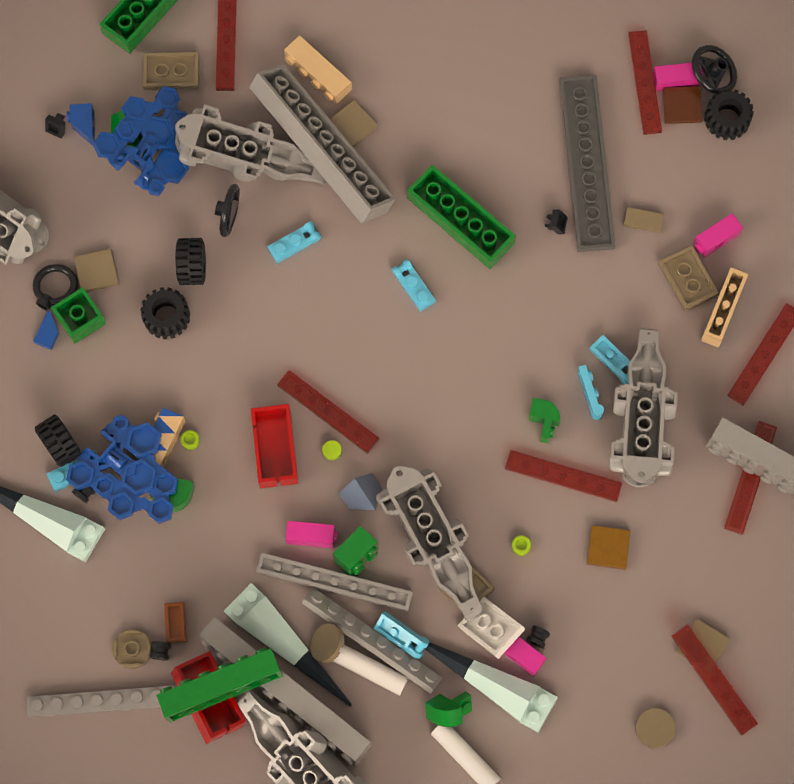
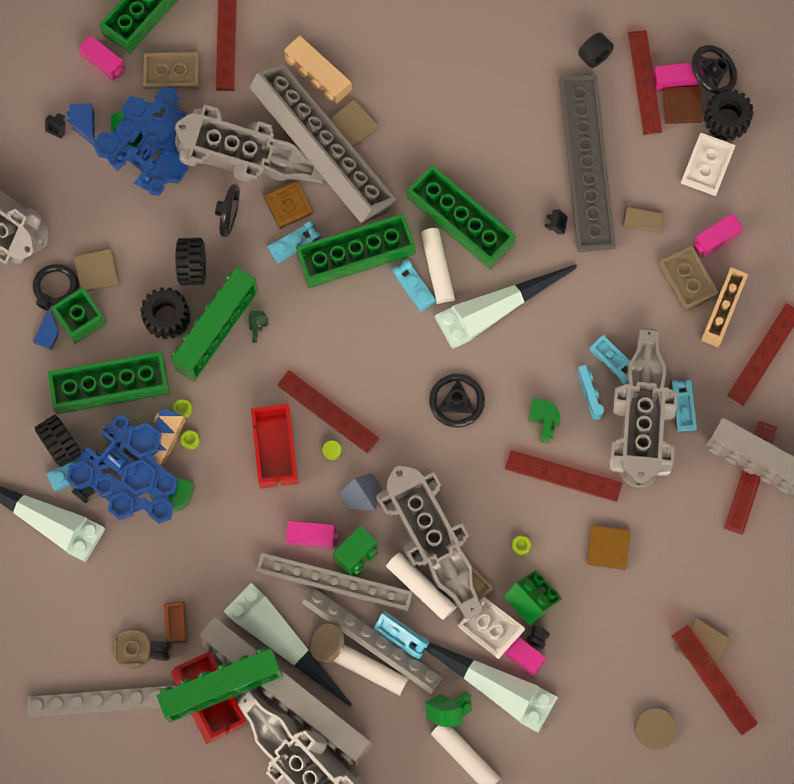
none -> green brick [48,351,170,414]
none -> dark pink brick [78,35,125,81]
none -> green brick [171,268,258,382]
none -> lime tile [173,399,193,419]
none -> clear green piece [249,310,269,343]
none -> pearl gold tile [264,181,313,229]
none -> green brick [296,213,416,289]
none -> white brick [386,552,457,620]
none -> white brick [421,228,455,304]
none -> black piece [429,374,485,428]
none -> light aqua plate [435,265,577,350]
none -> green slope [503,570,562,626]
none -> black tyre [578,32,614,68]
none -> medium azure plate [671,379,697,432]
none -> white plate [681,133,735,196]

